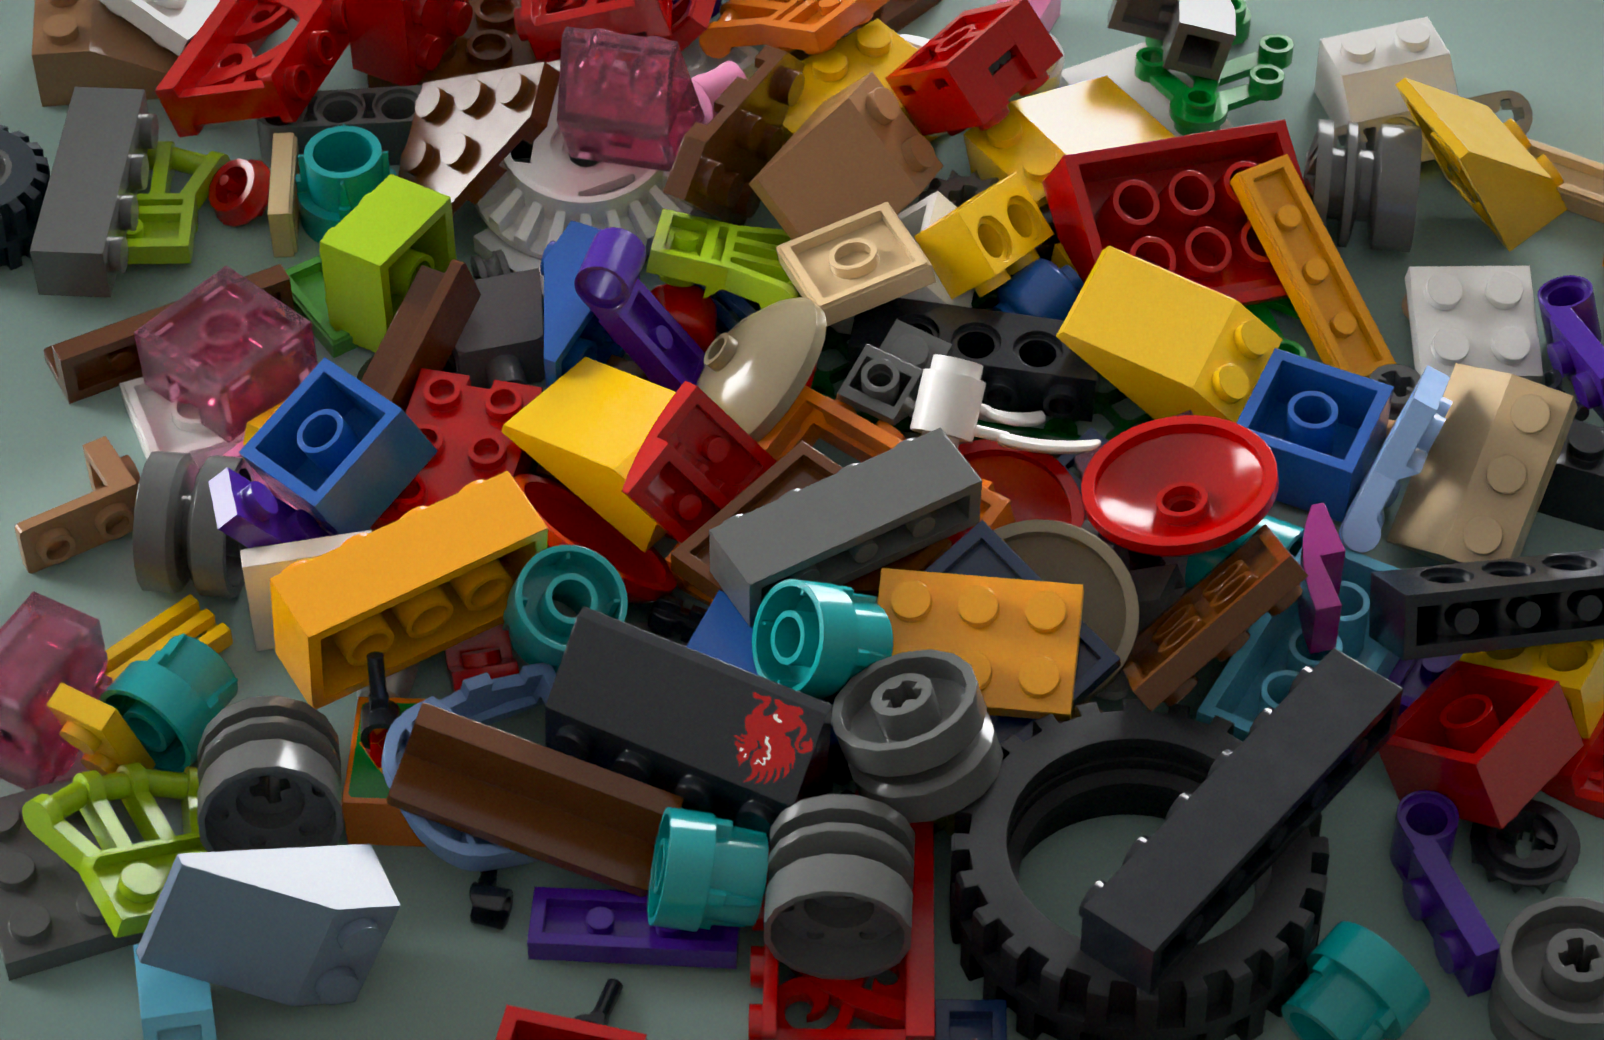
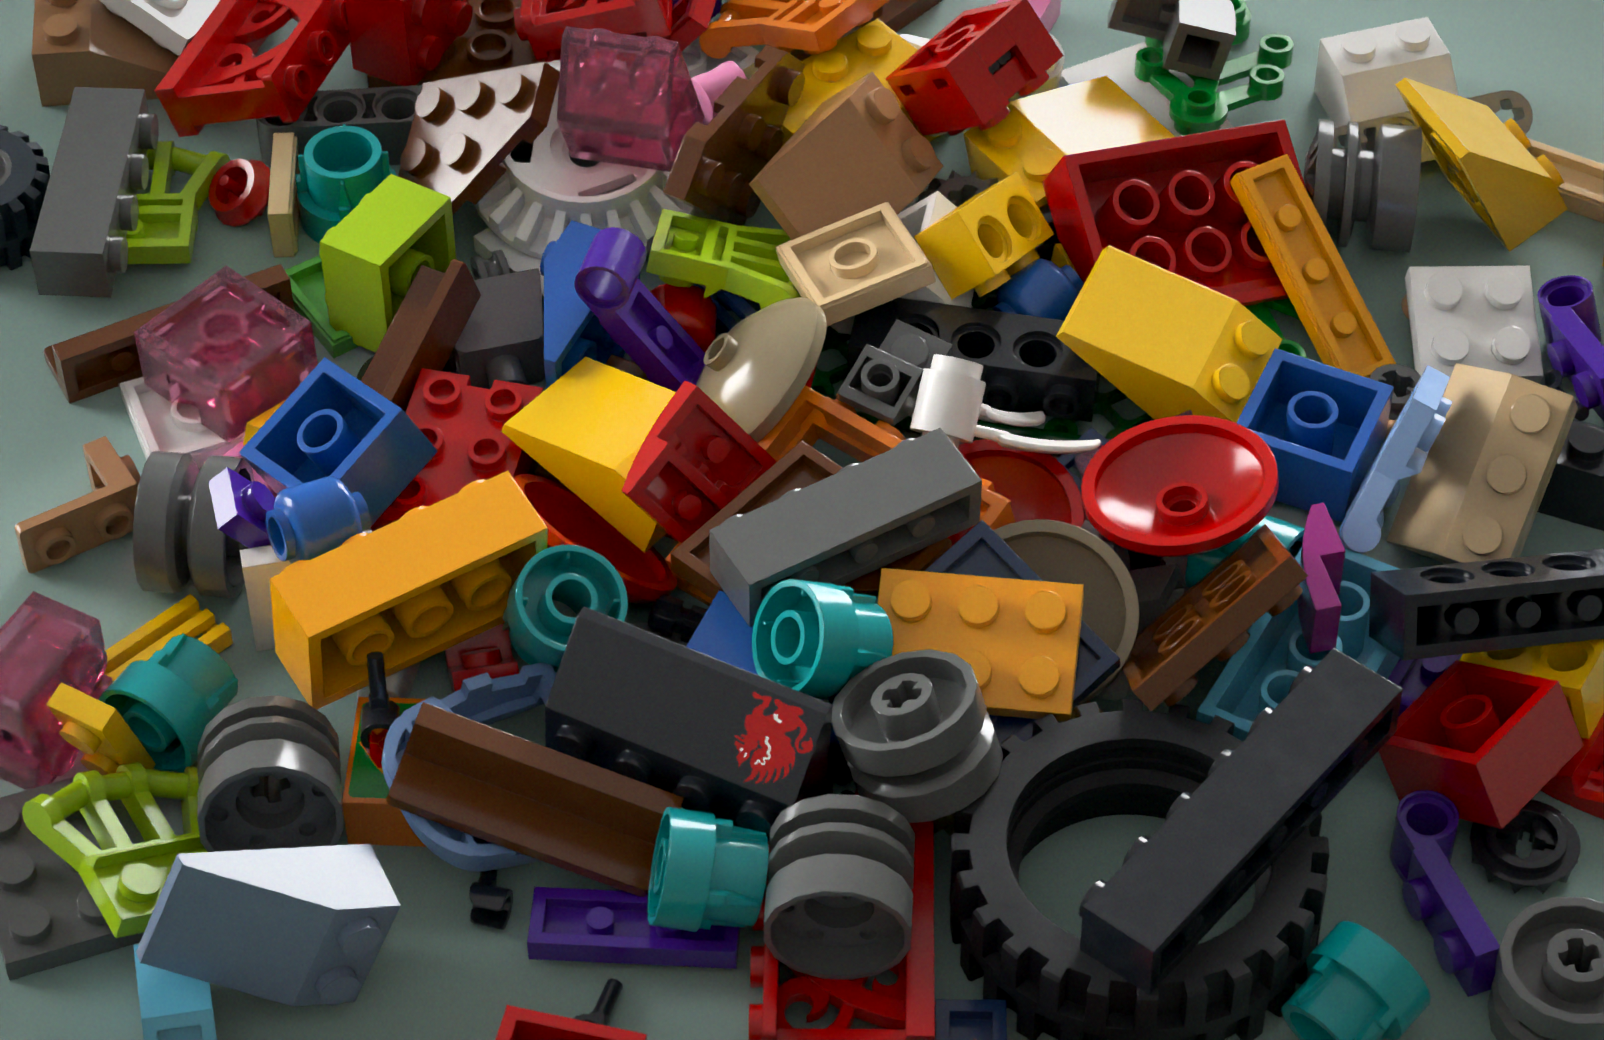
none -> blue head [266,476,371,564]

